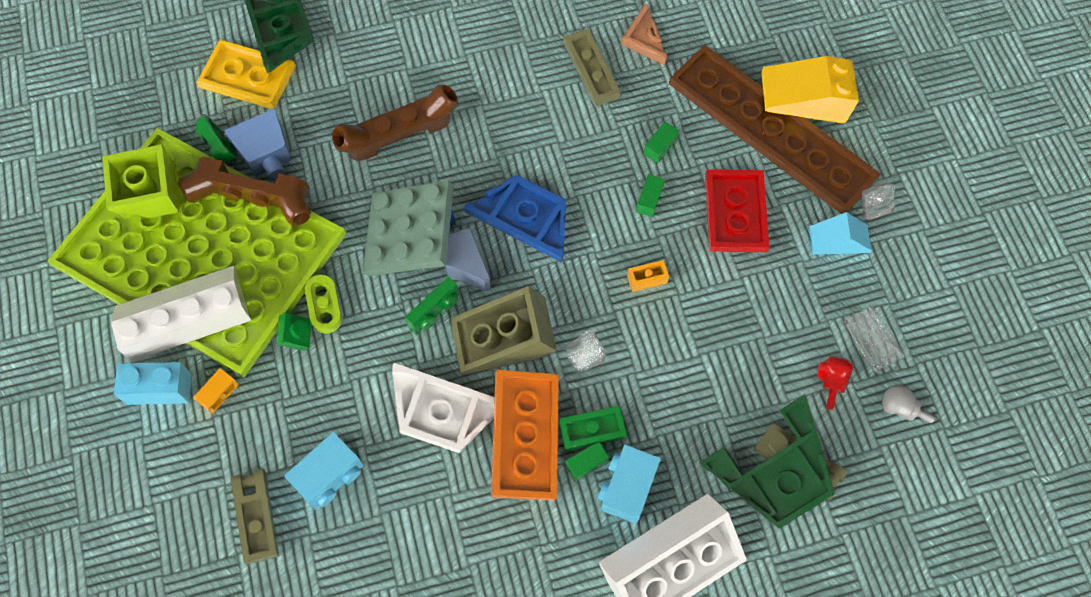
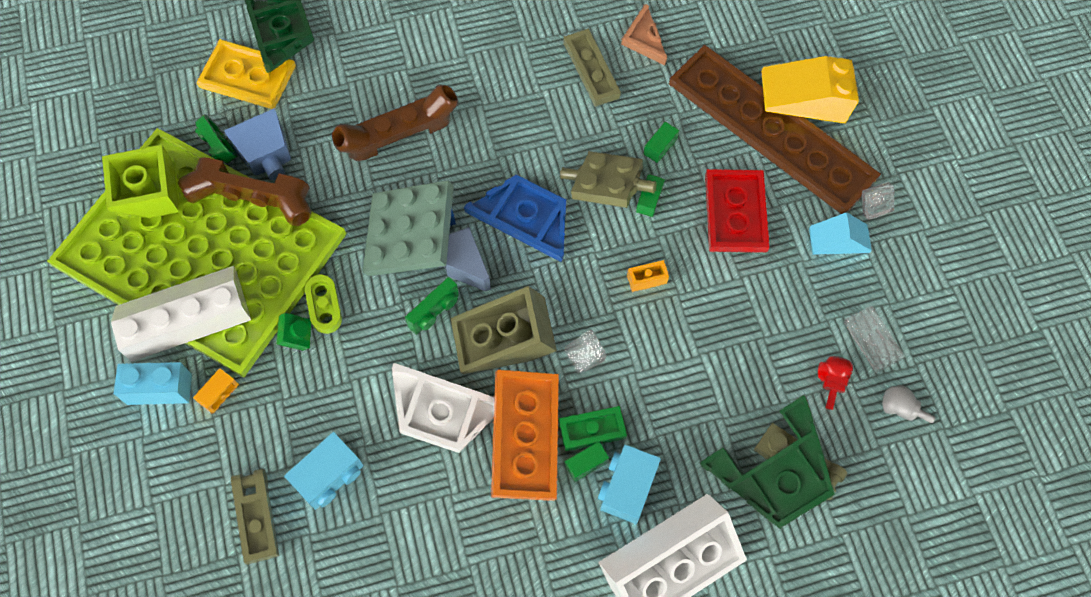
none -> olive plate [560,151,656,208]

